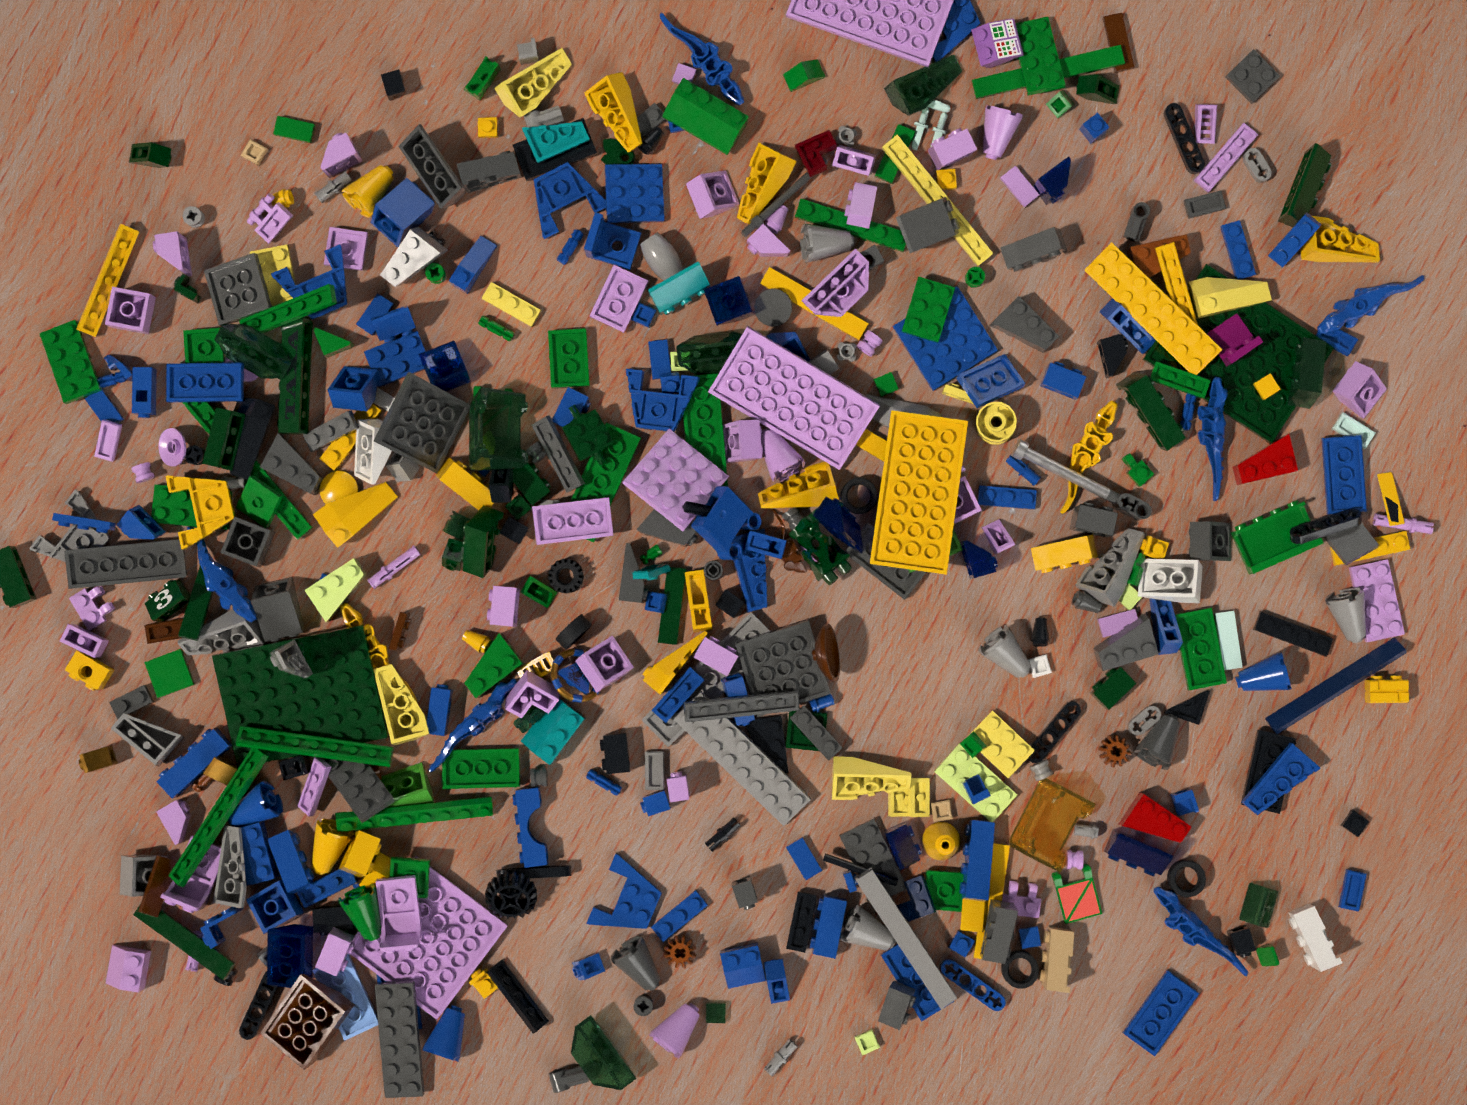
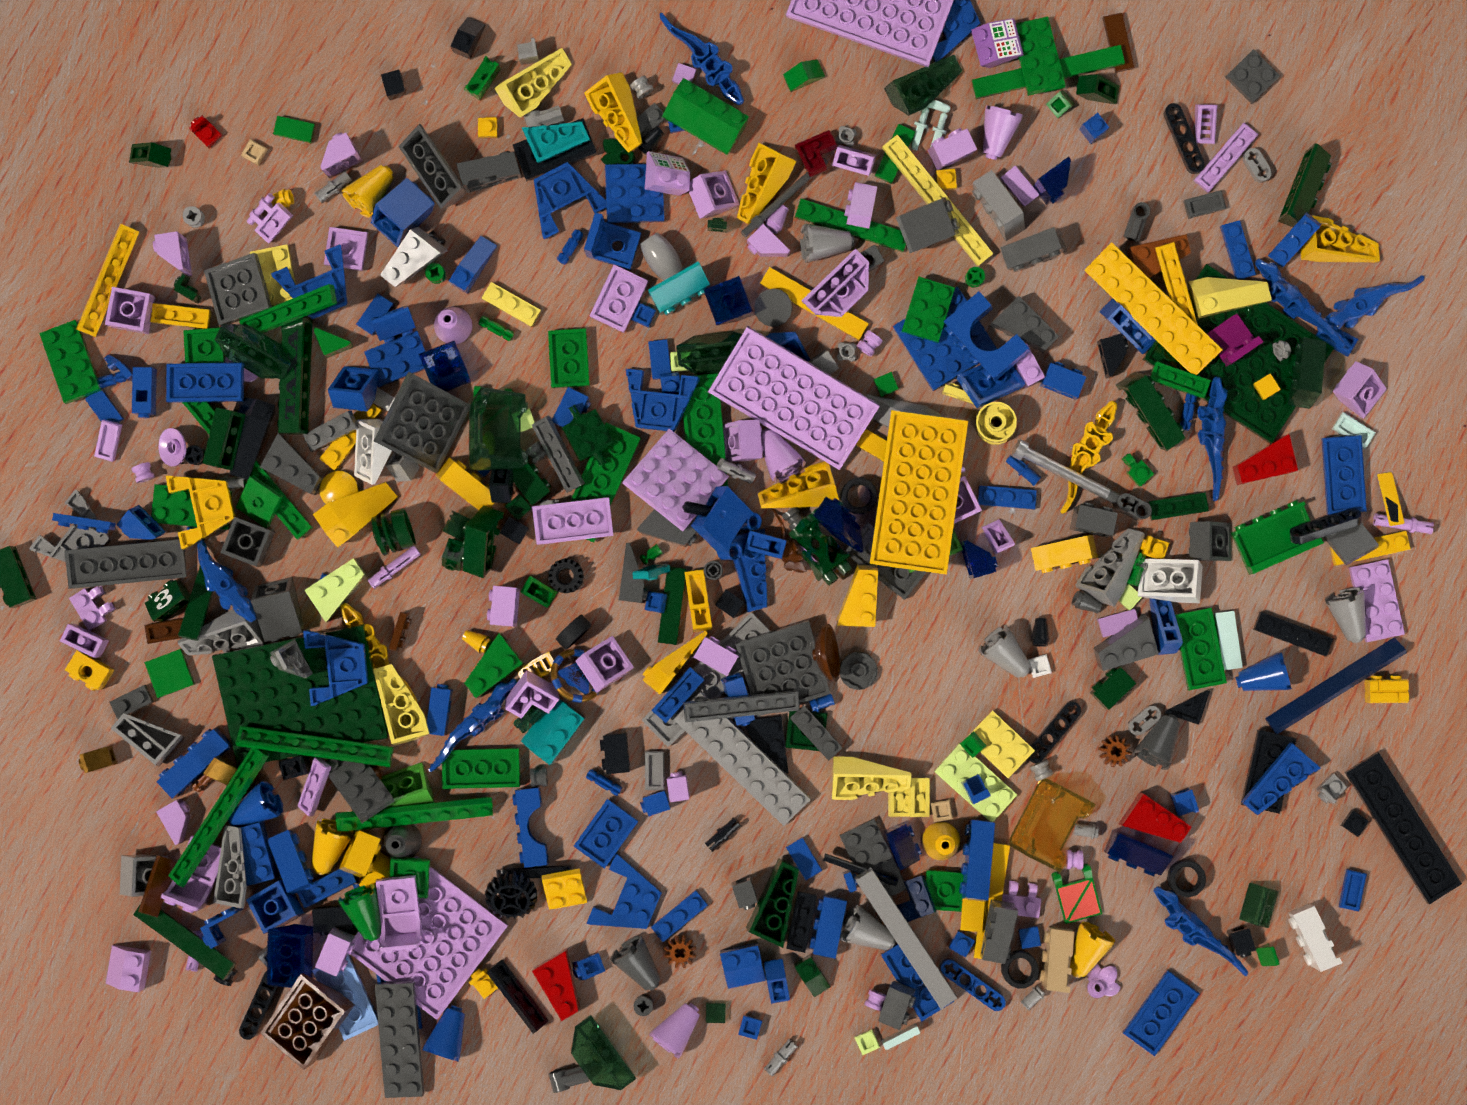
none -> yellow plate [150,303,211,329]
none -> red bracket [189,115,222,148]
none -> blue wing [303,630,368,706]
none -> dark green wheel [371,508,416,556]
none -> dark grey cone [383,824,422,858]
none -> lavender cone [434,307,472,345]
none -> black slope [450,17,485,60]
none -> yellowish green tile [512,408,535,433]
none -> red wedge [532,948,580,1021]
none -> yellow plate [542,868,587,910]
none -> blue plate [574,798,638,869]
none -> light grey wheel [630,76,654,99]
none -> lavender slope [645,151,690,196]
none -> clear green plate [707,218,727,233]
none -> light grey pin [717,458,756,484]
none -> blue plate [738,1015,762,1040]
none -> dark green wedge [746,858,799,948]
none -> dark green slope [794,954,831,997]
none -> yellow wedge [836,565,878,627]
none -> dark grey tile [840,652,878,690]
none -> lavender wheel [864,989,886,1011]
none -> light aqua tile [881,1023,920,1050]
none -> blue arch [944,291,1030,382]
none -> light grey wedge [972,170,1025,241]
none -> lavender brick [1014,344,1045,389]
none -> light grey pin [1020,986,1045,1011]
none -> yellow cone [1070,921,1115,978]
none -> lavender plate [1086,964,1121,998]
none -> dark green plate [1148,492,1209,521]
none -> blue animal [1255,258,1345,349]
none -> light grey plate [1273,340,1291,361]
none -> light grey bracket [1316,773,1347,804]
none -> black plate [1344,752,1462,905]

